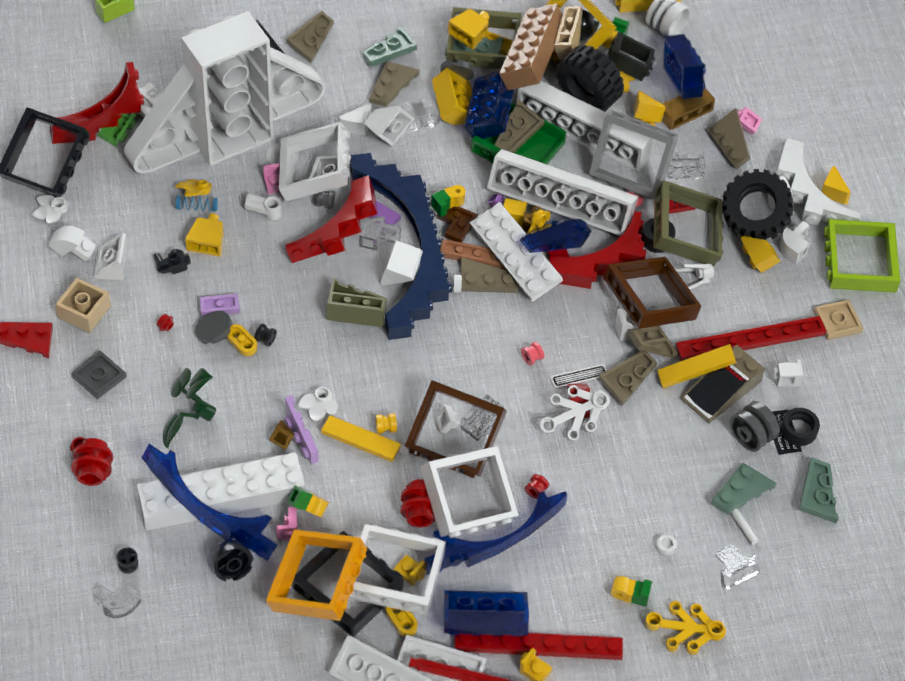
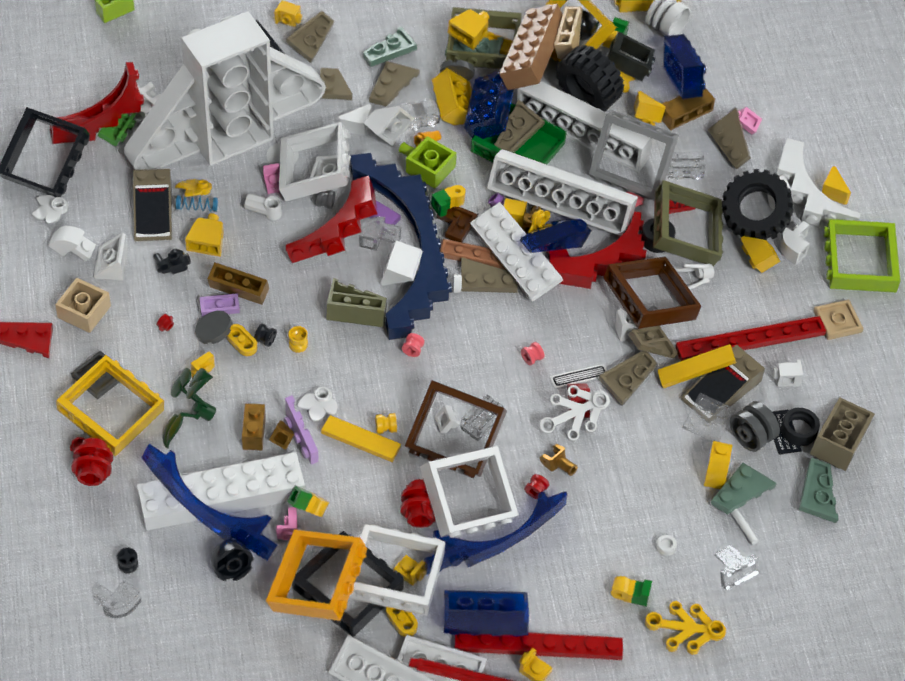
none -> yellow window [56,355,164,457]
none -> slope [133,169,172,241]
none -> yellow bracket [191,351,215,378]
none -> pearl gold brick [207,262,270,305]
none -> pearl gold brick [242,404,266,451]
none -> yellow brick [274,0,302,27]
none -> yellow wheel [288,326,308,353]
none -> dark tan wing [320,68,352,100]
none -> lime brick [398,136,457,189]
none -> coral wheel [402,333,425,357]
none -> light orange cone [414,130,441,147]
none -> pearl gold piece [540,444,578,476]
none -> clear plate [683,393,735,442]
none -> yellow brick [704,441,733,489]
none -> dark tan slope [810,397,875,471]

